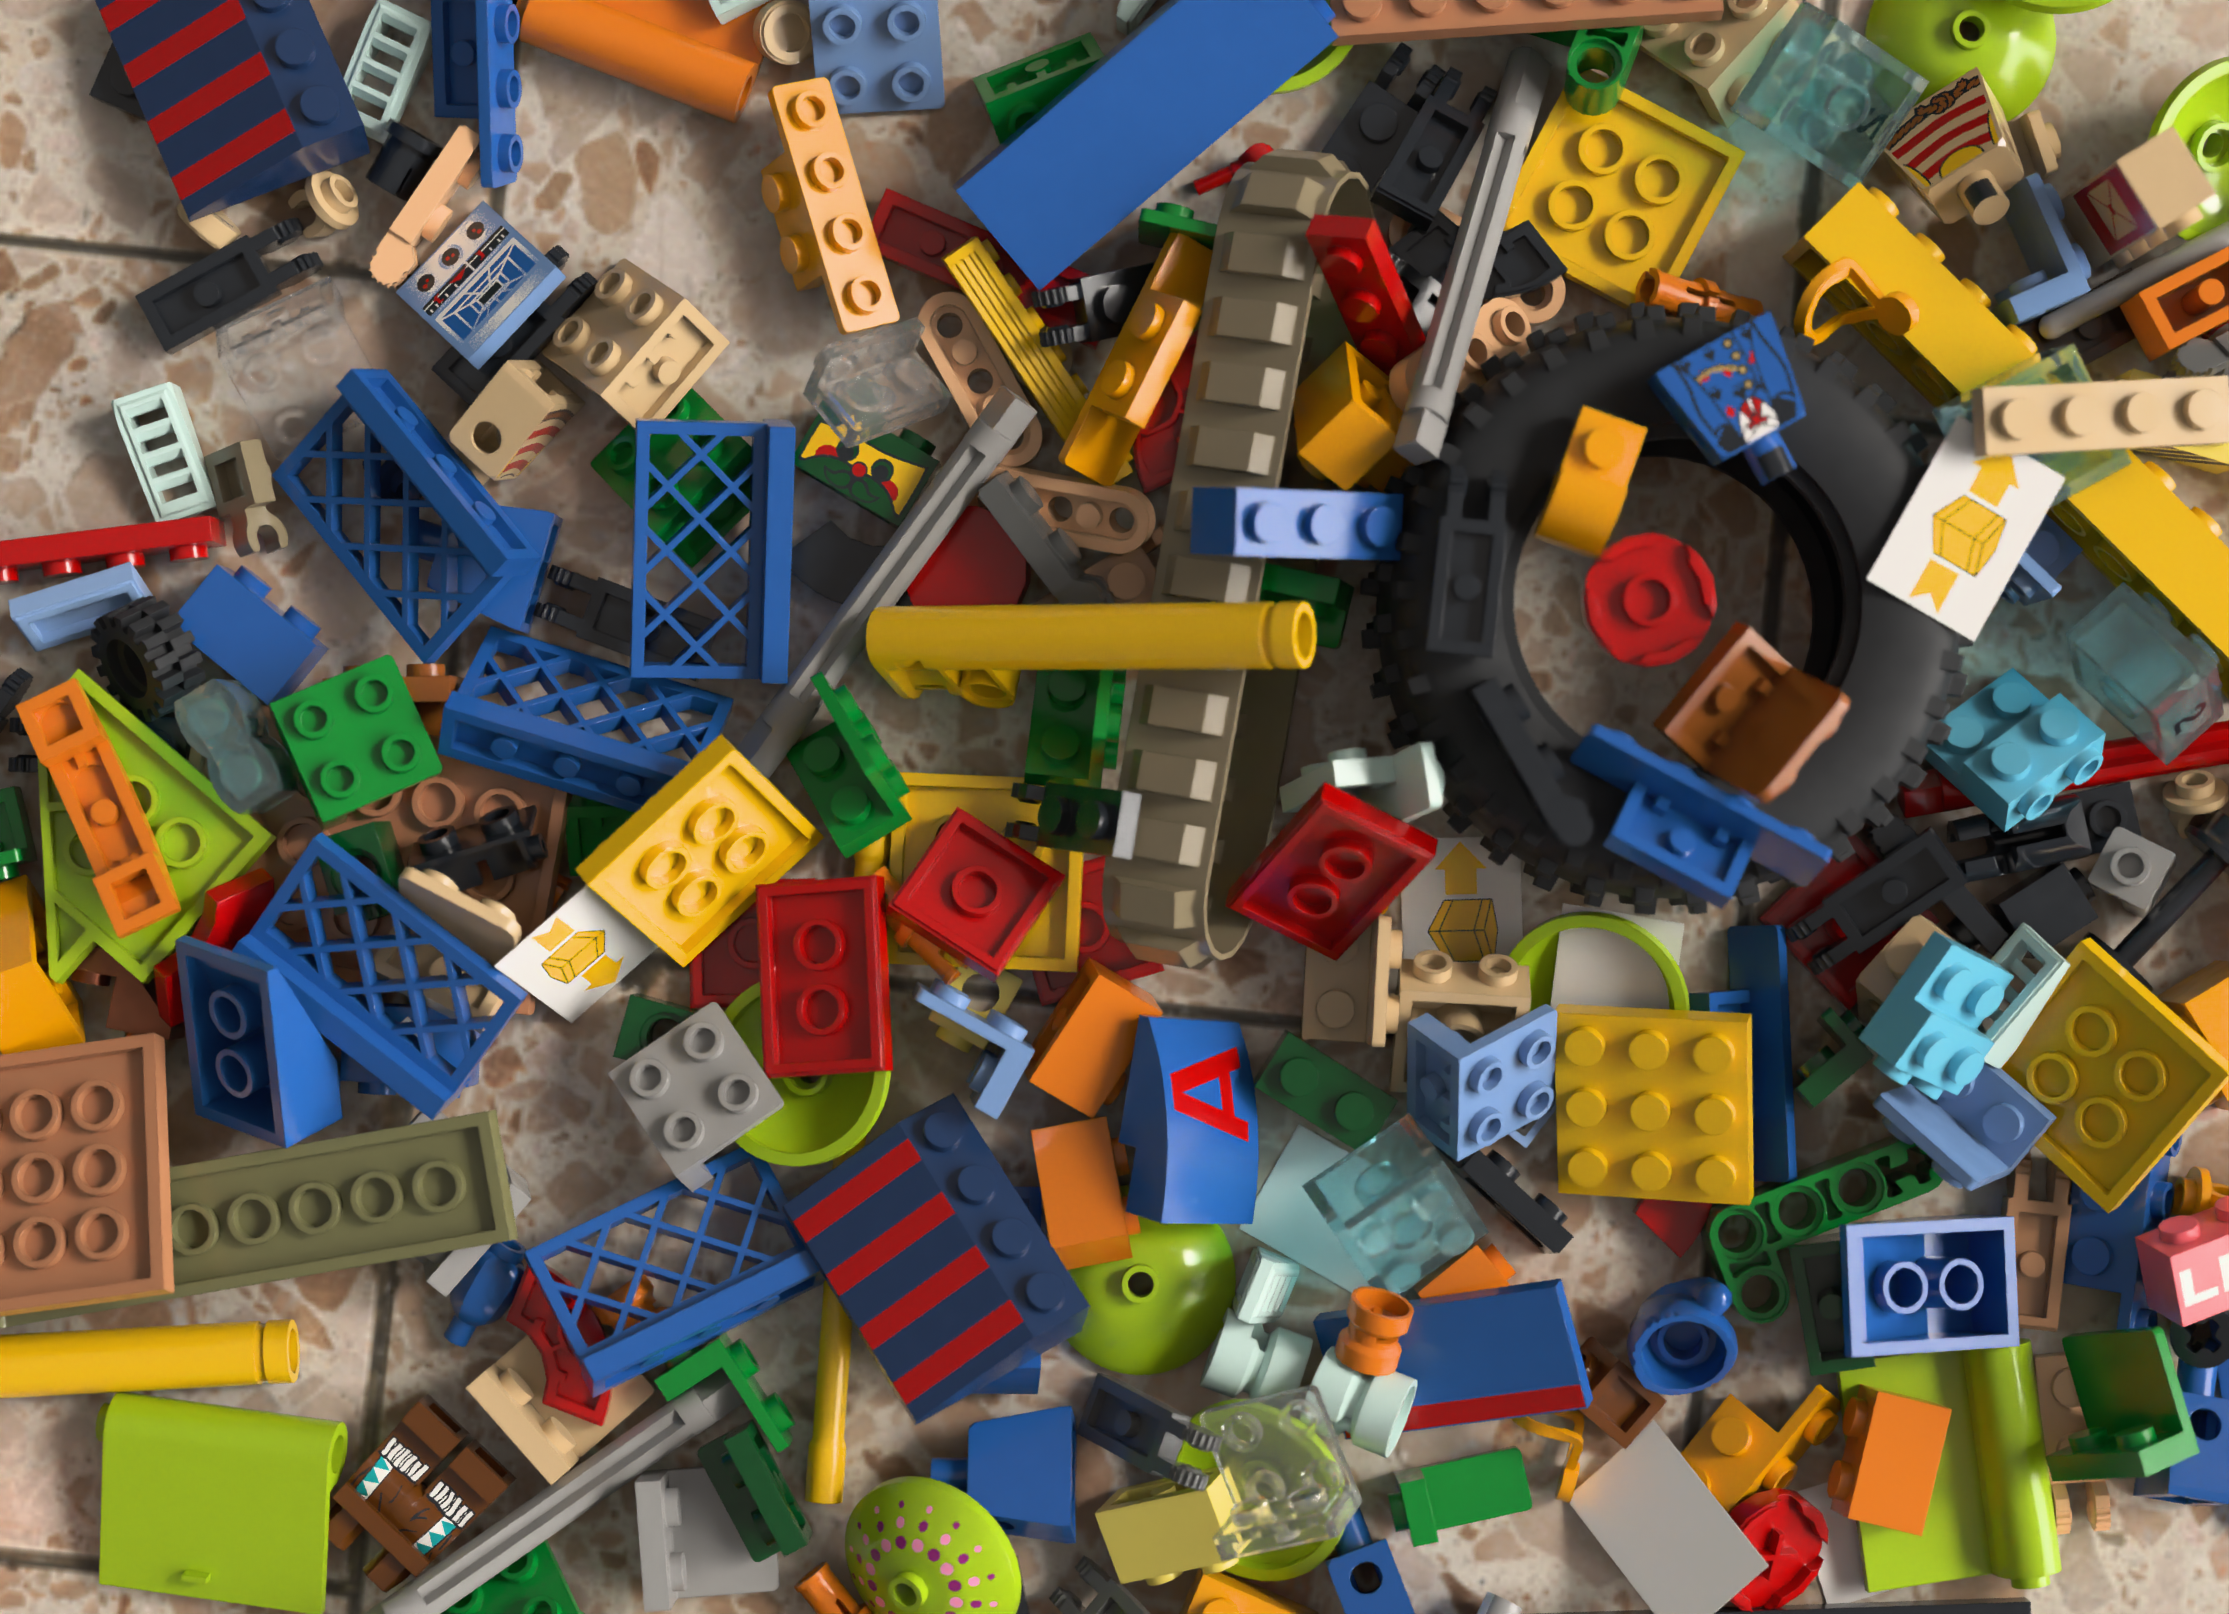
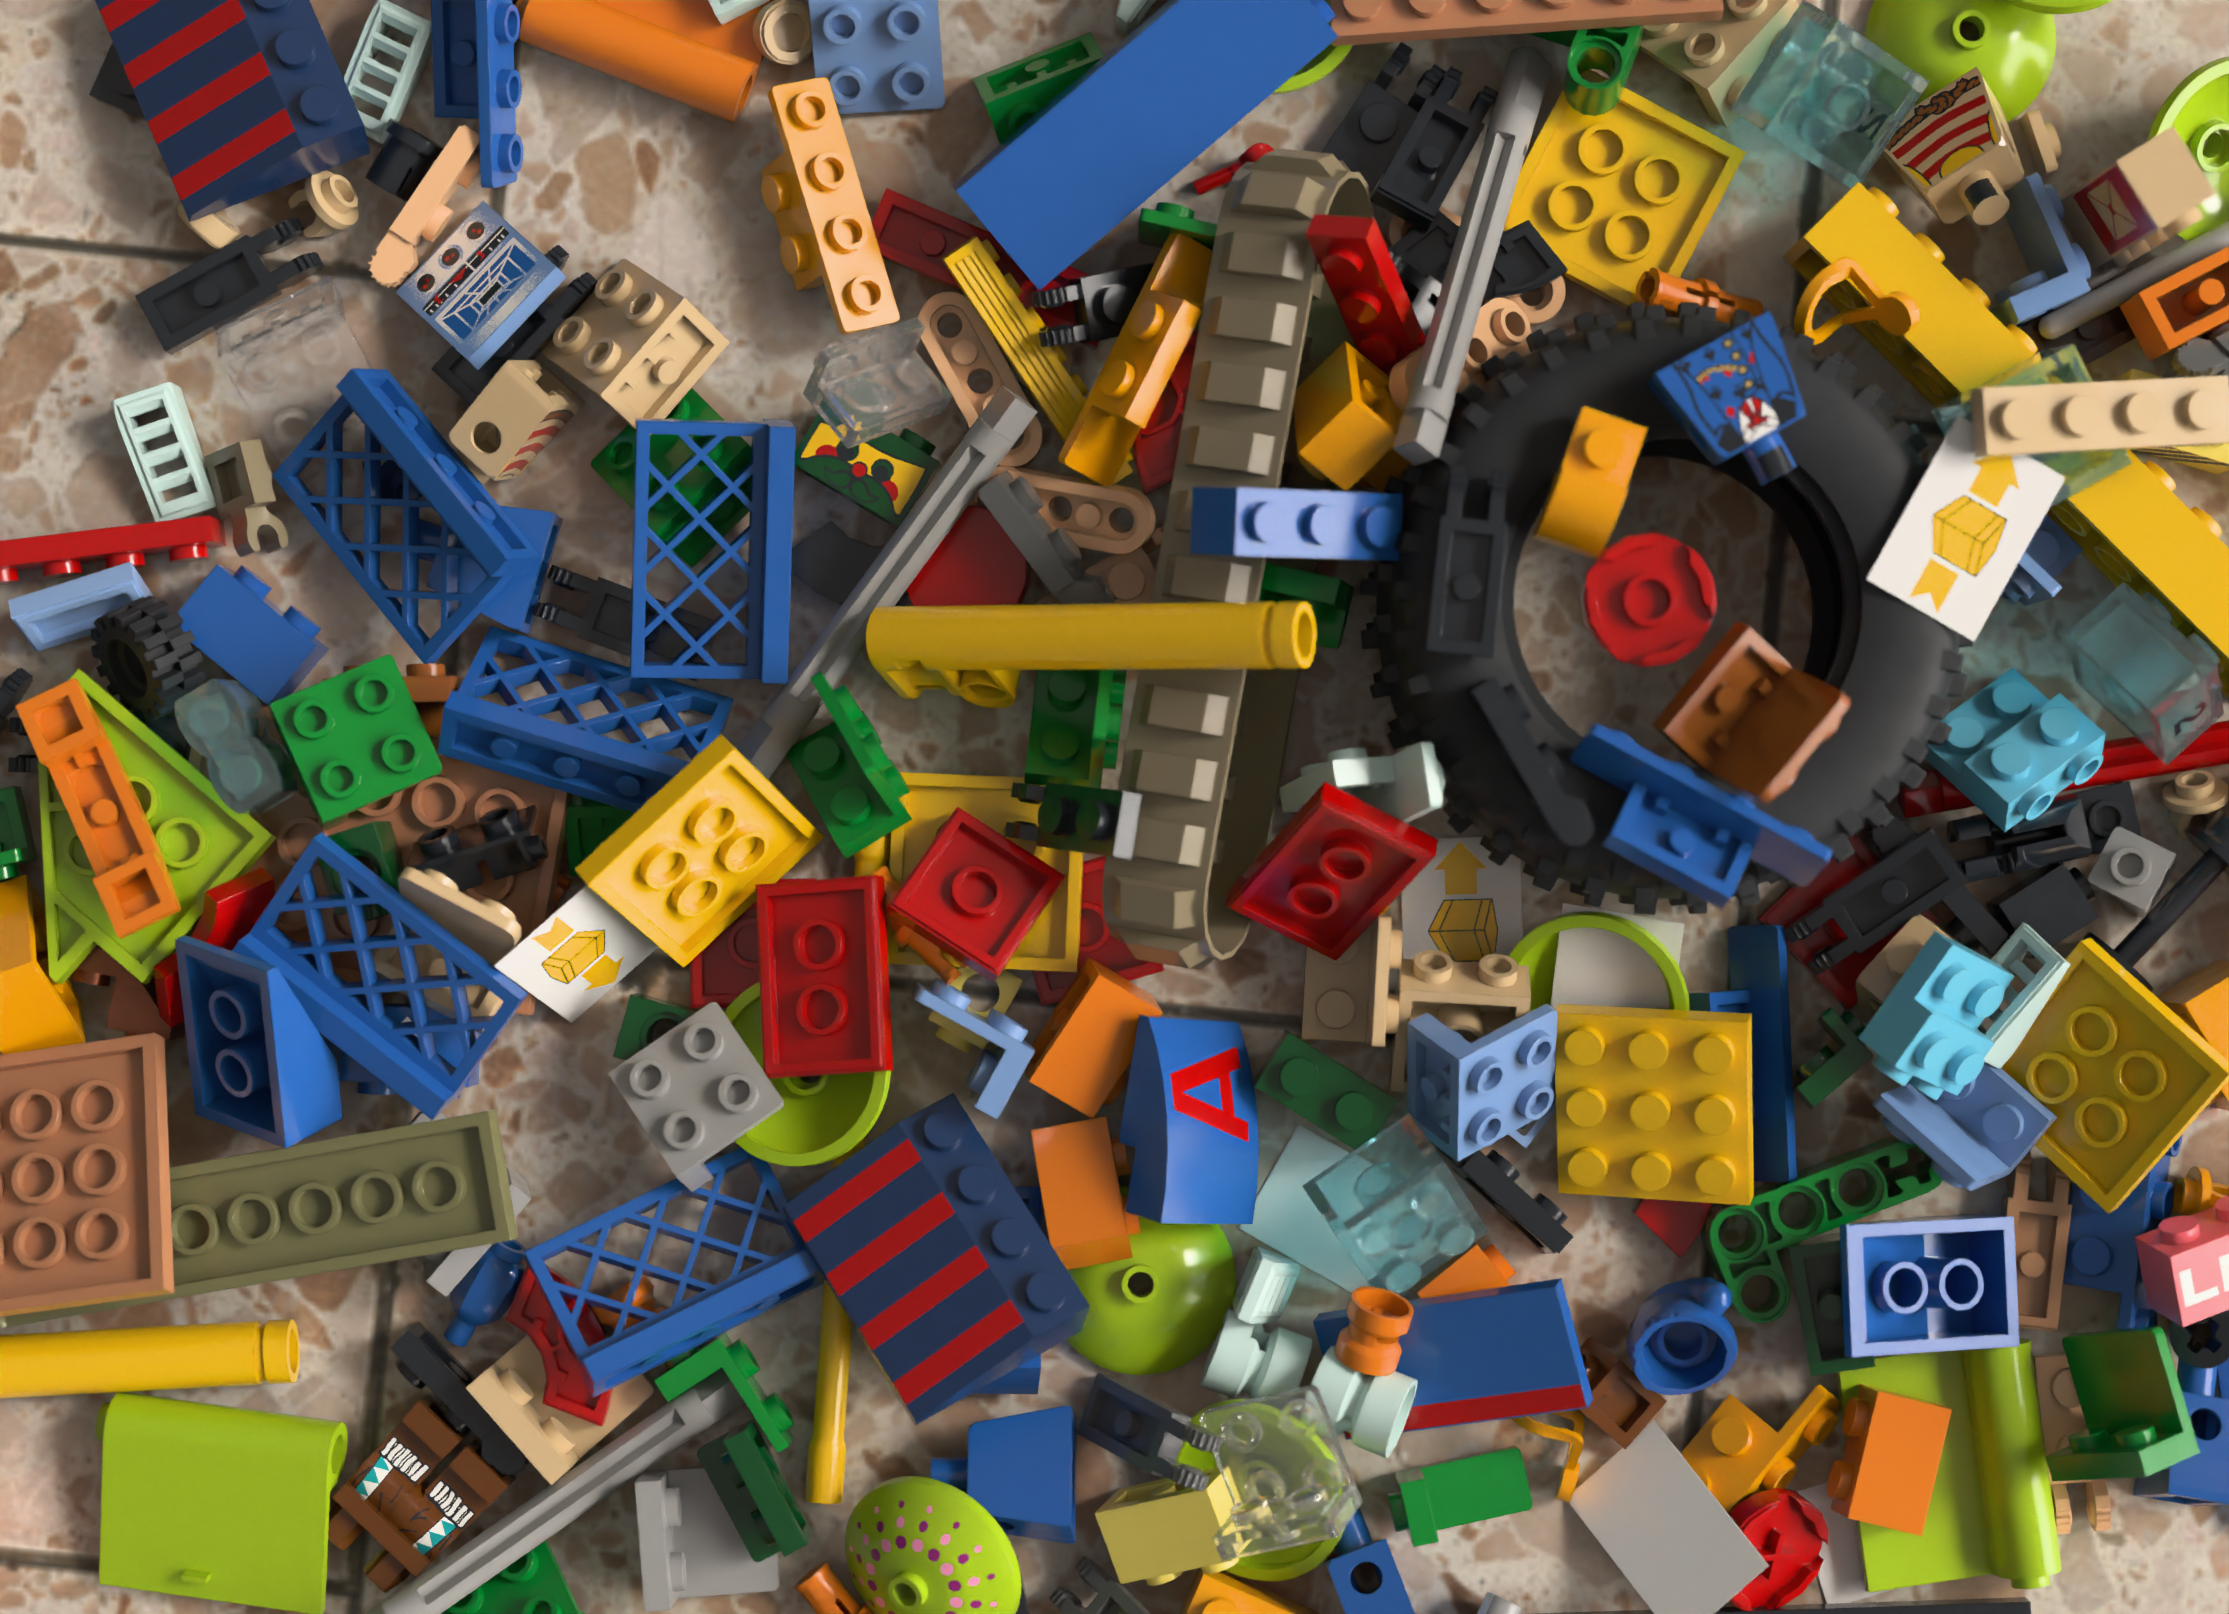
none -> black hinge [390,1321,530,1476]

